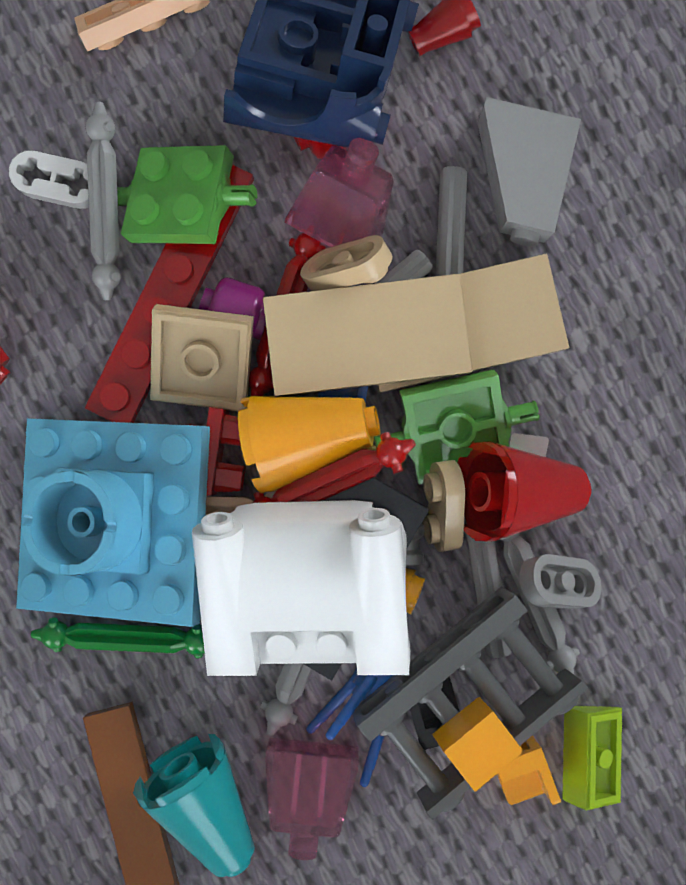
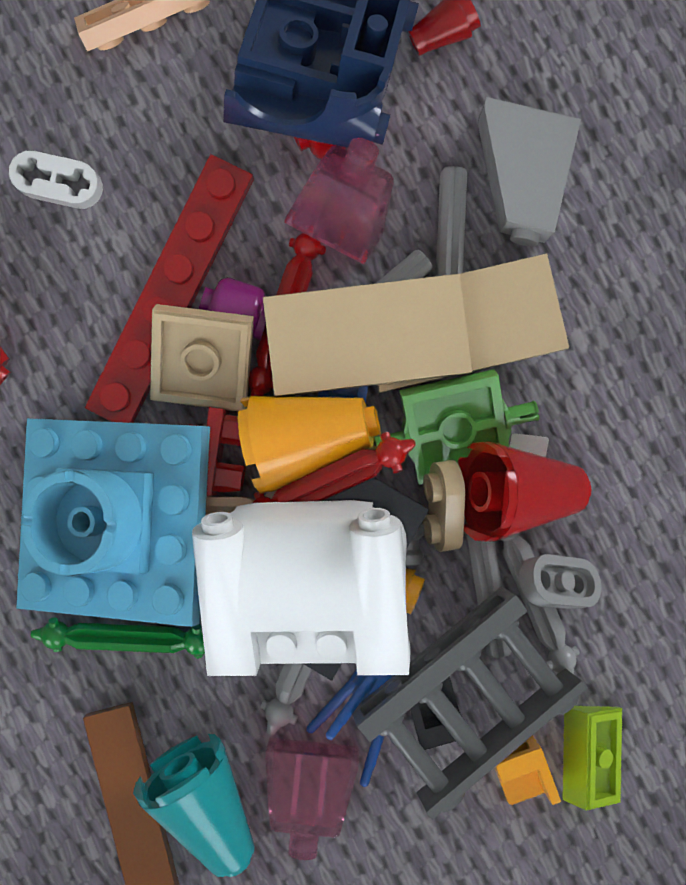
light grey wheel [85,102,121,300] -> none
bright green plate [117,145,258,244] -> none
tan plate [300,235,393,291] -> none
light orange panel [432,697,522,792] -> none

